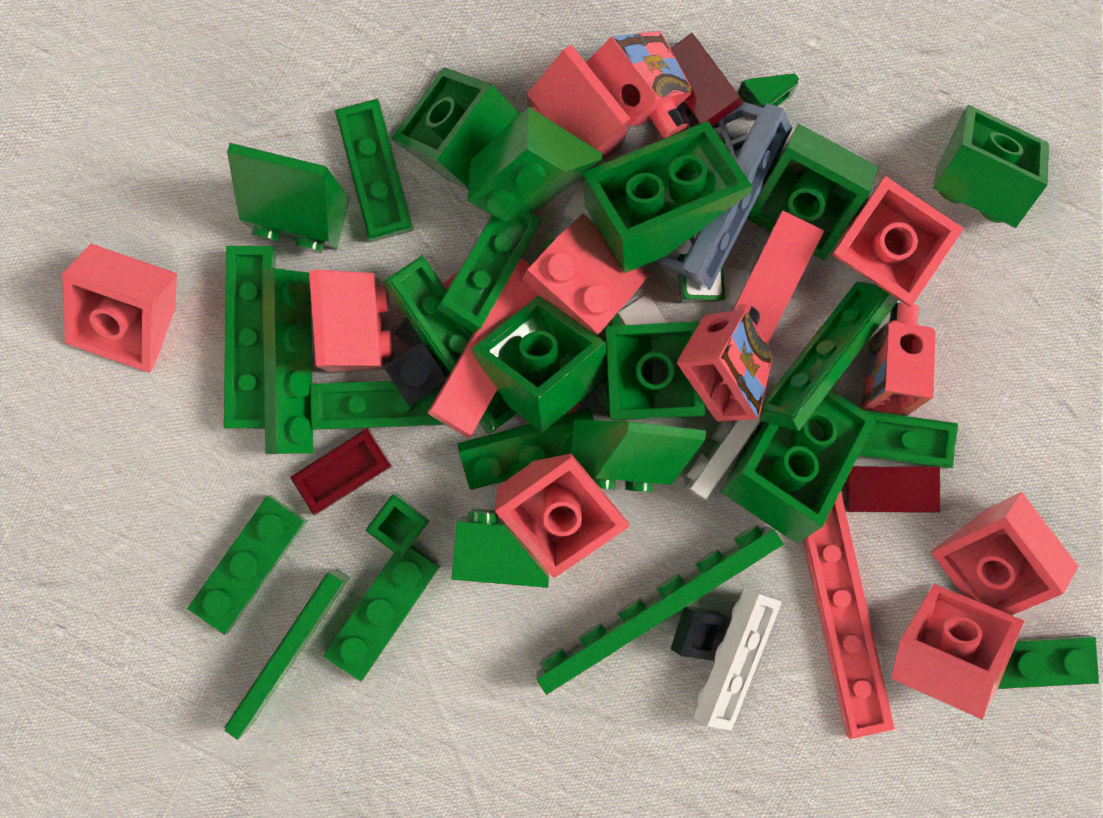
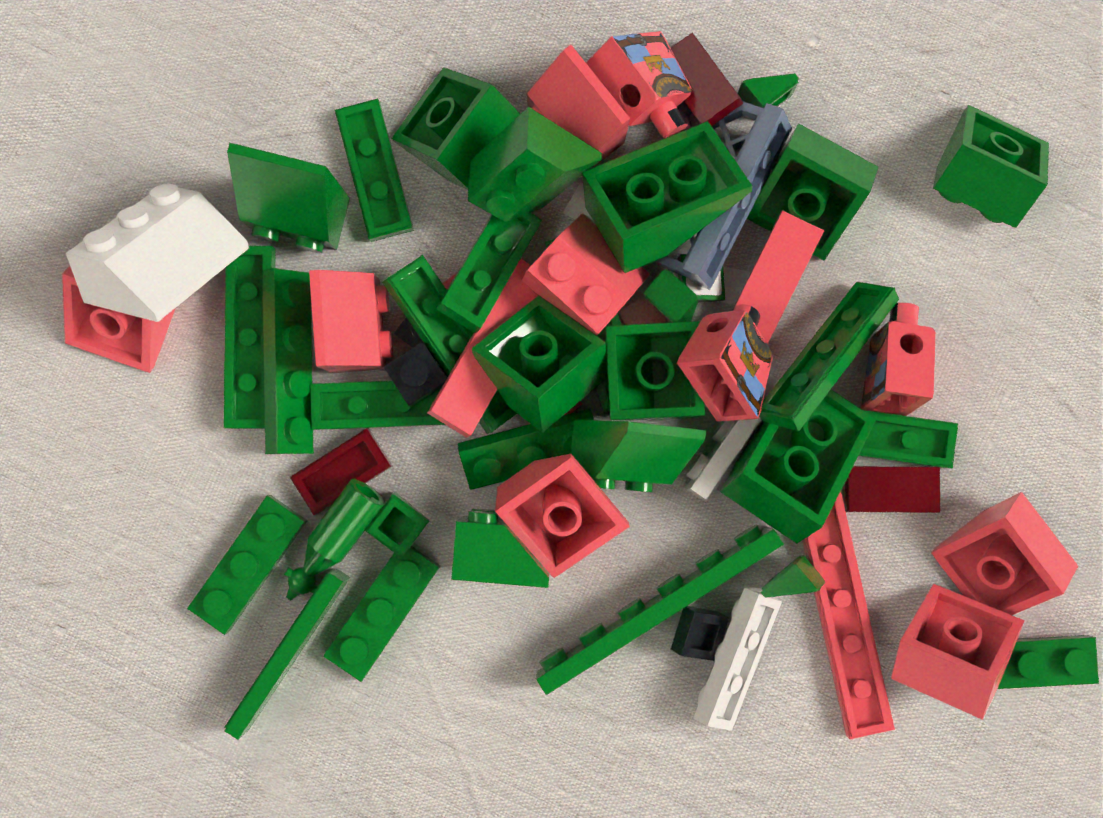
coral slope [832,176,964,307] -> none
none -> white slope [66,184,249,322]
none -> green wheel [284,479,385,601]
none -> green slope [643,269,698,323]
none -> green slope [761,555,825,598]

